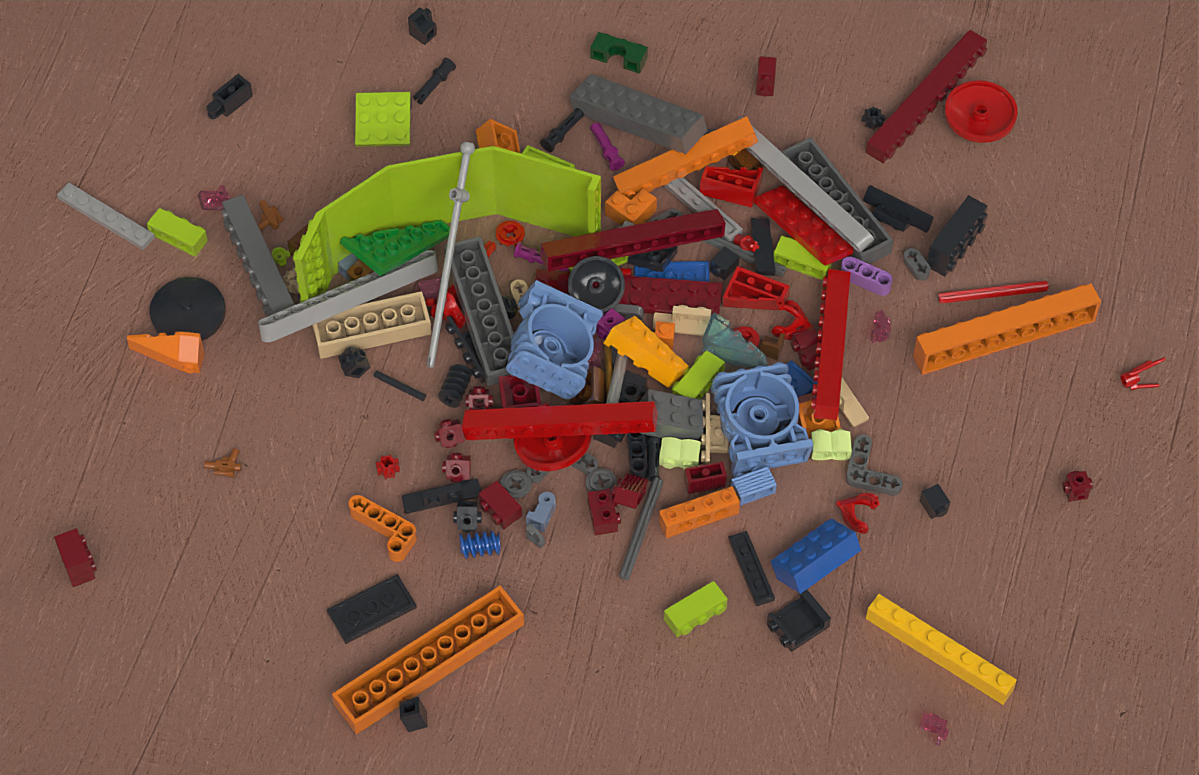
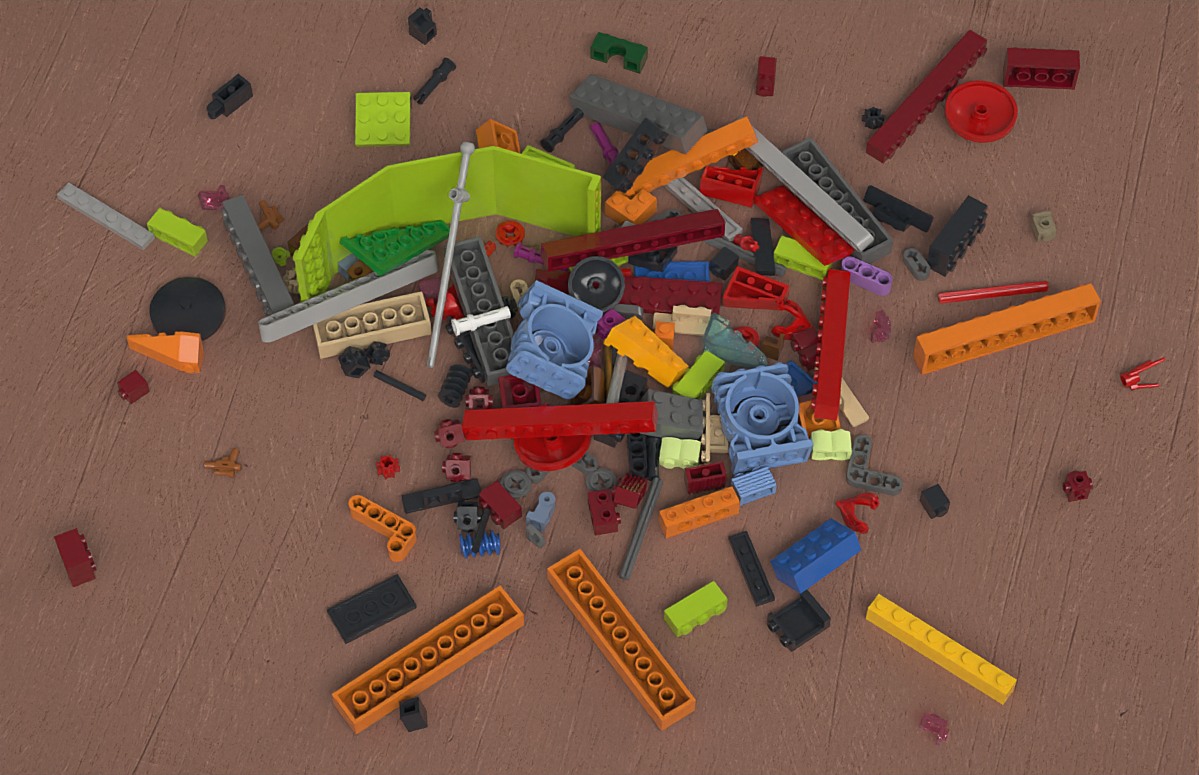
none -> dark red brick [117,370,150,404]
none -> black gear [366,341,390,365]
none -> white pin [451,306,511,336]
none -> black bar [471,508,490,553]
none -> orange brick [547,549,696,731]
none -> black brick [603,118,669,193]
none -> dark red brick [1003,47,1080,90]
none -> dark tan brick [1030,211,1057,242]

